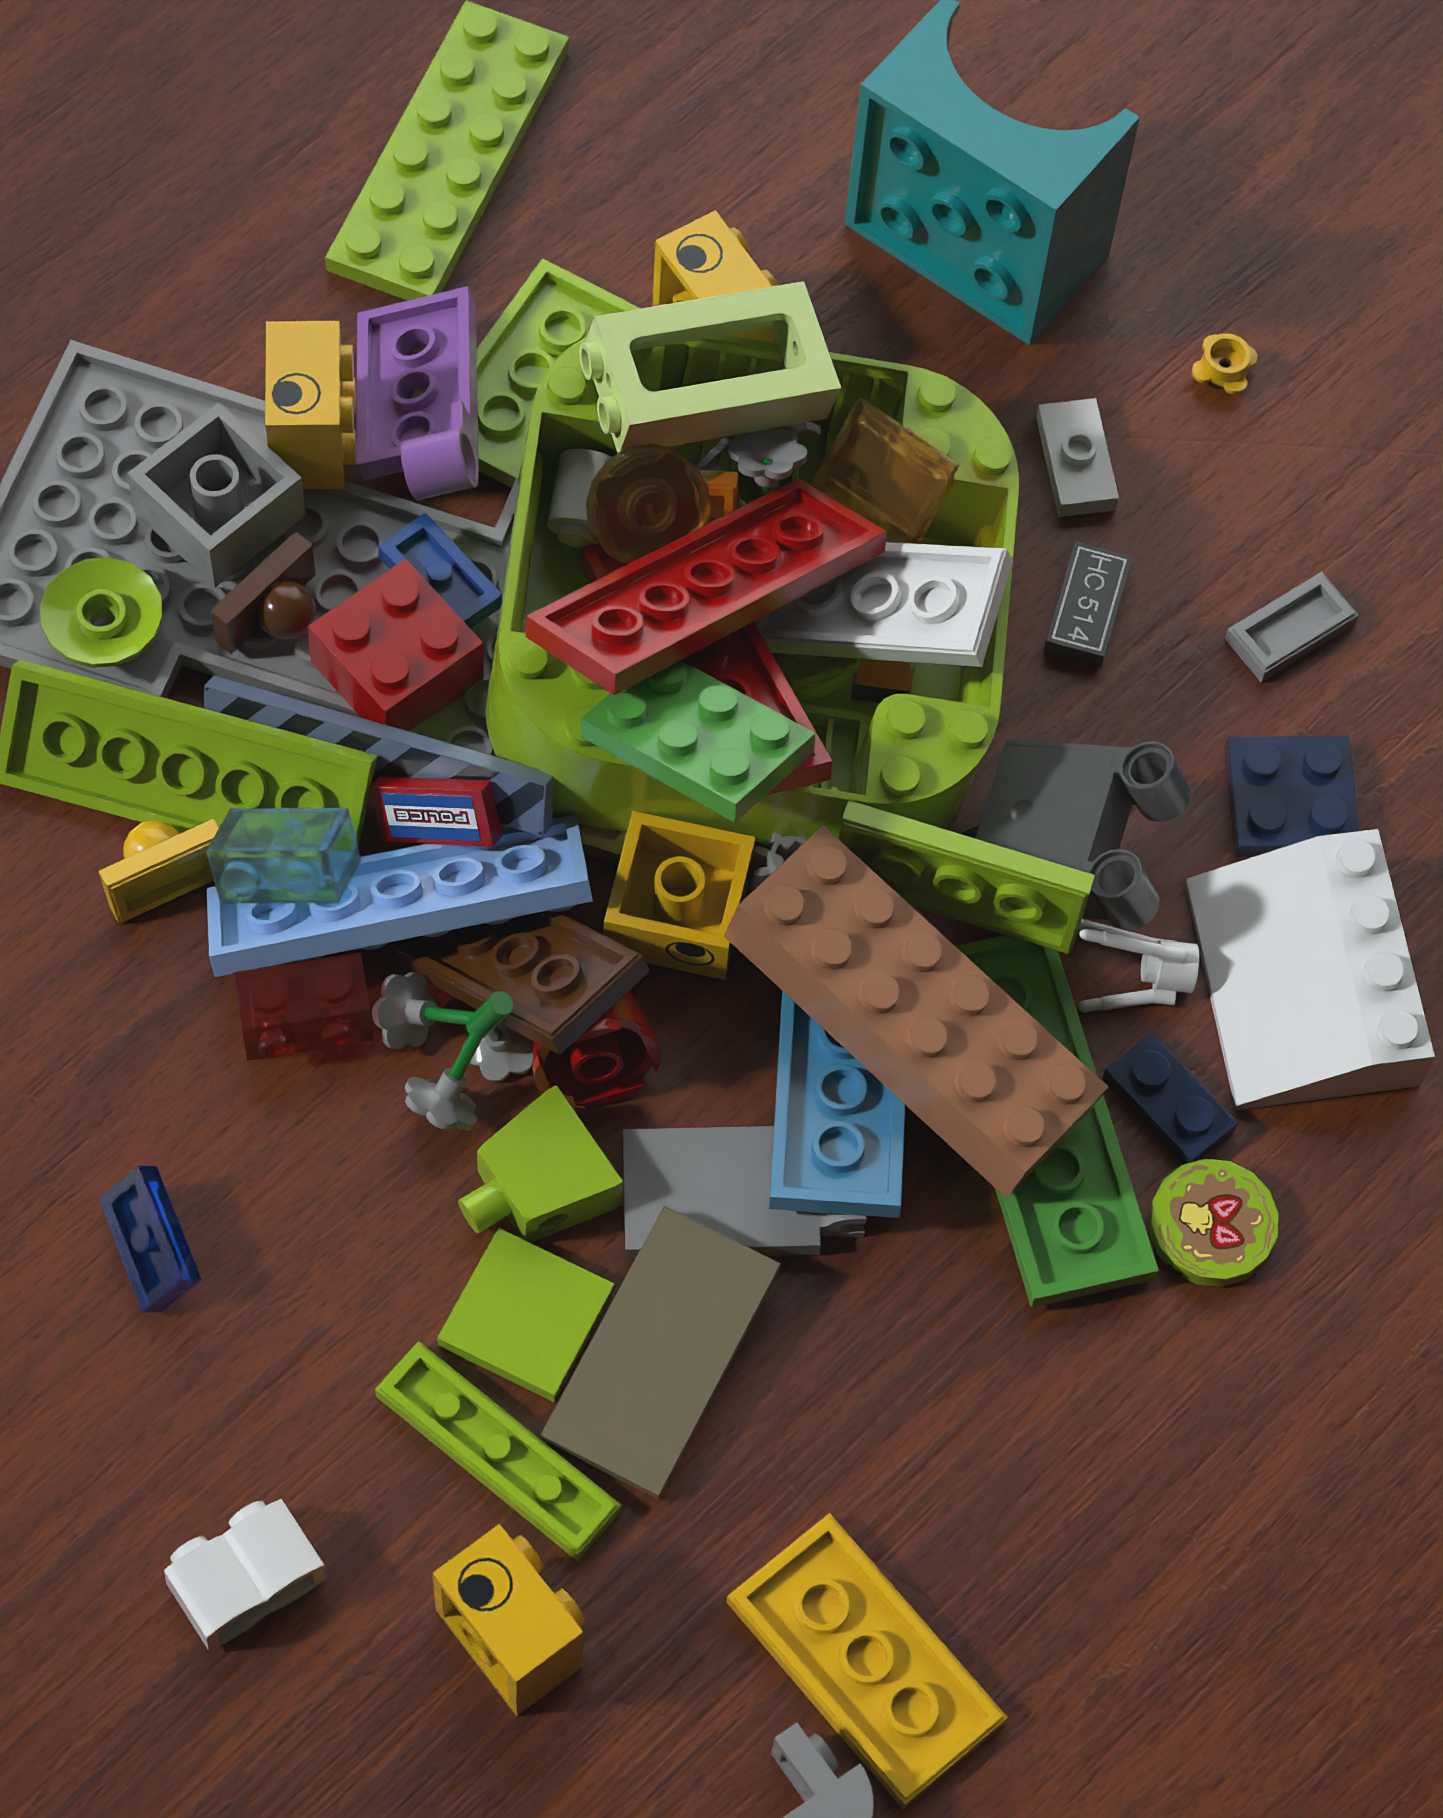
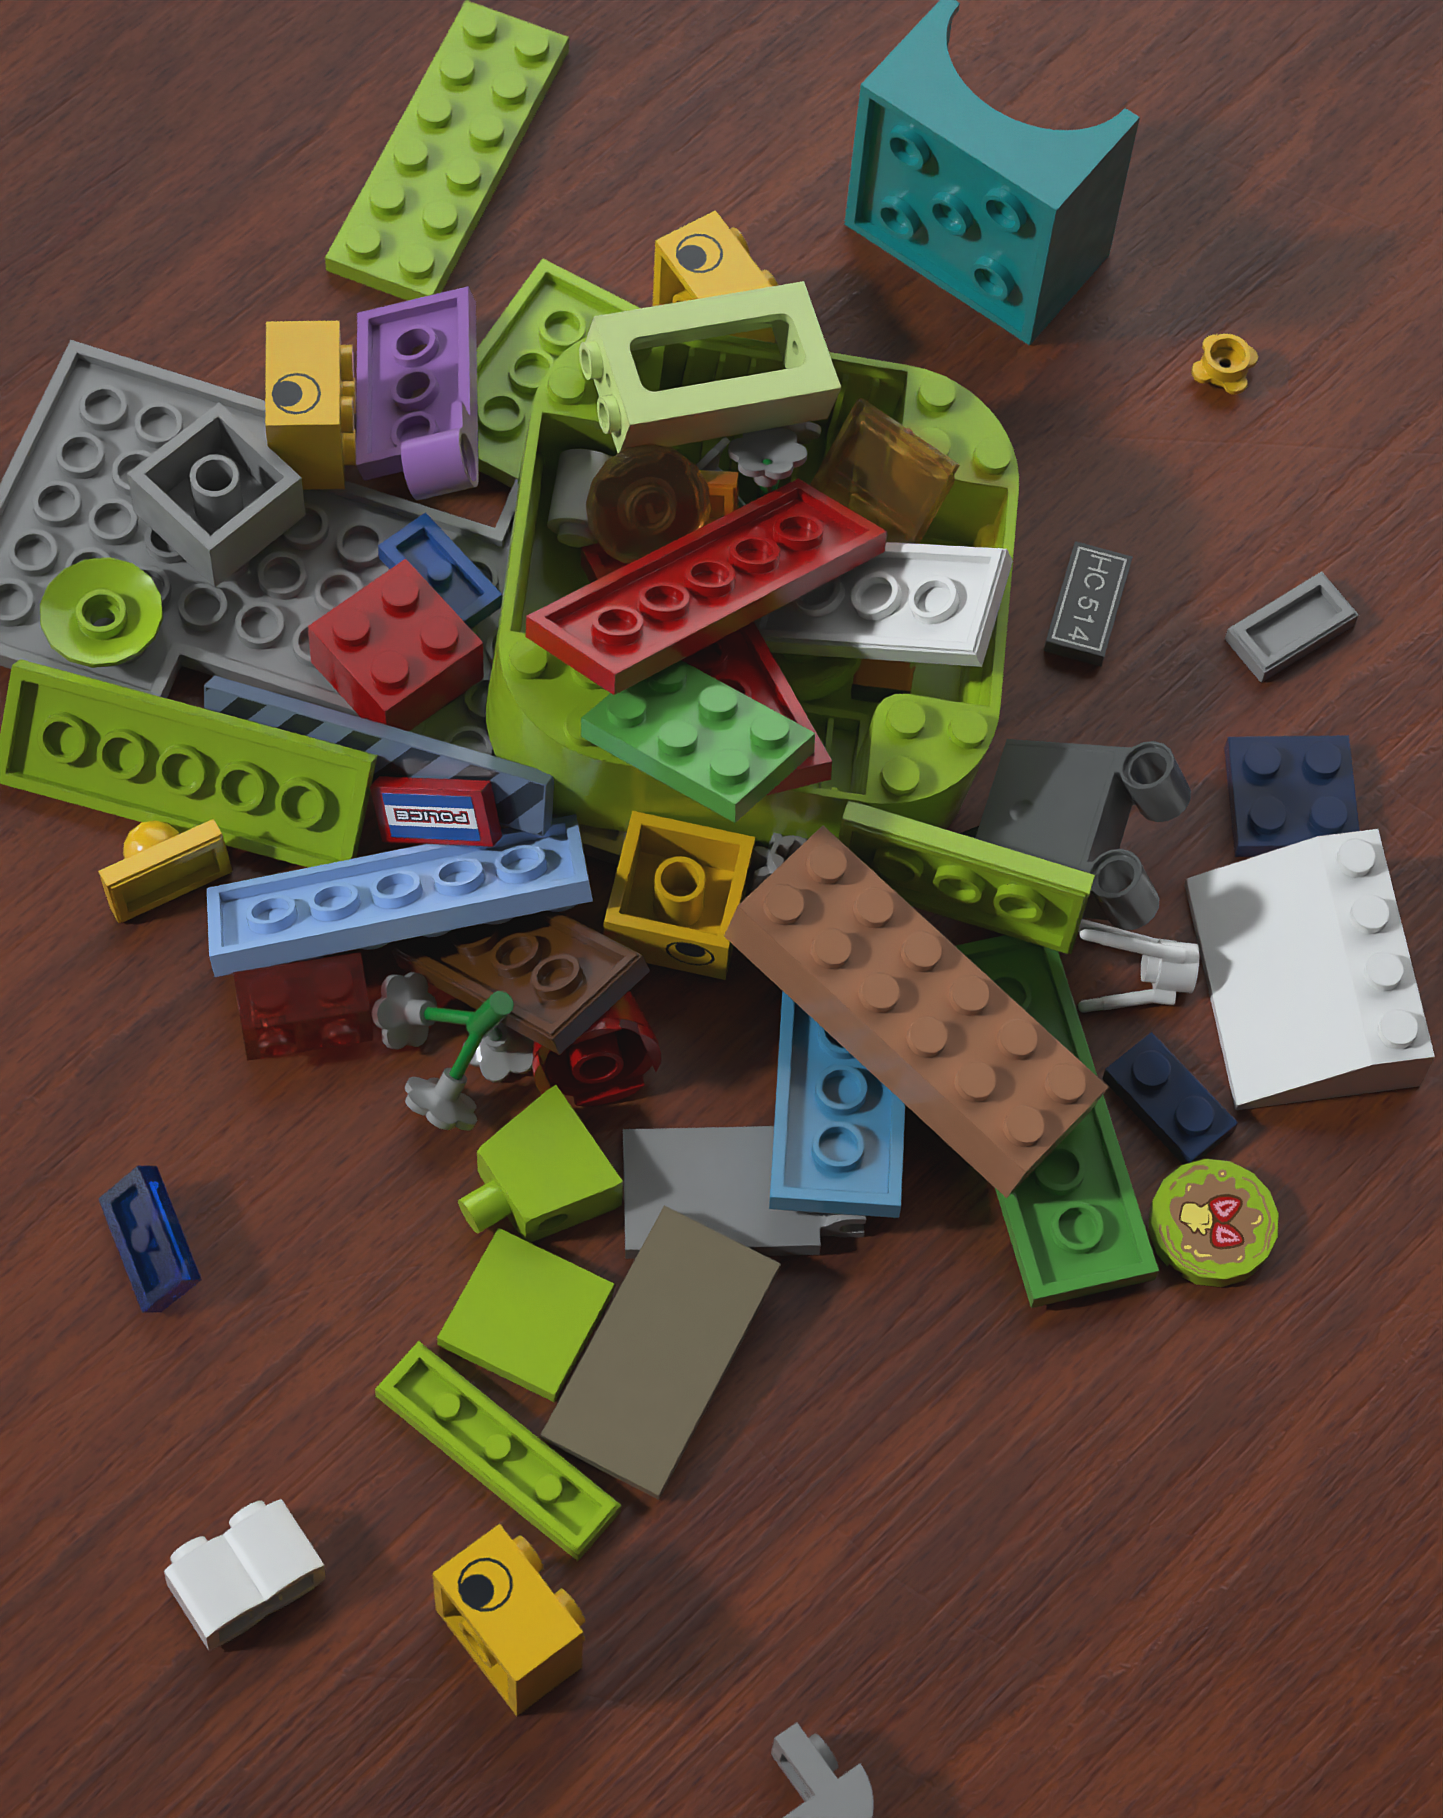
clear light blue brick [206,808,361,903] -> none
reddish brown tile [211,532,316,654] -> none
yellow tile [726,1513,1008,1810] -> none
white plate [1036,398,1119,517] -> none

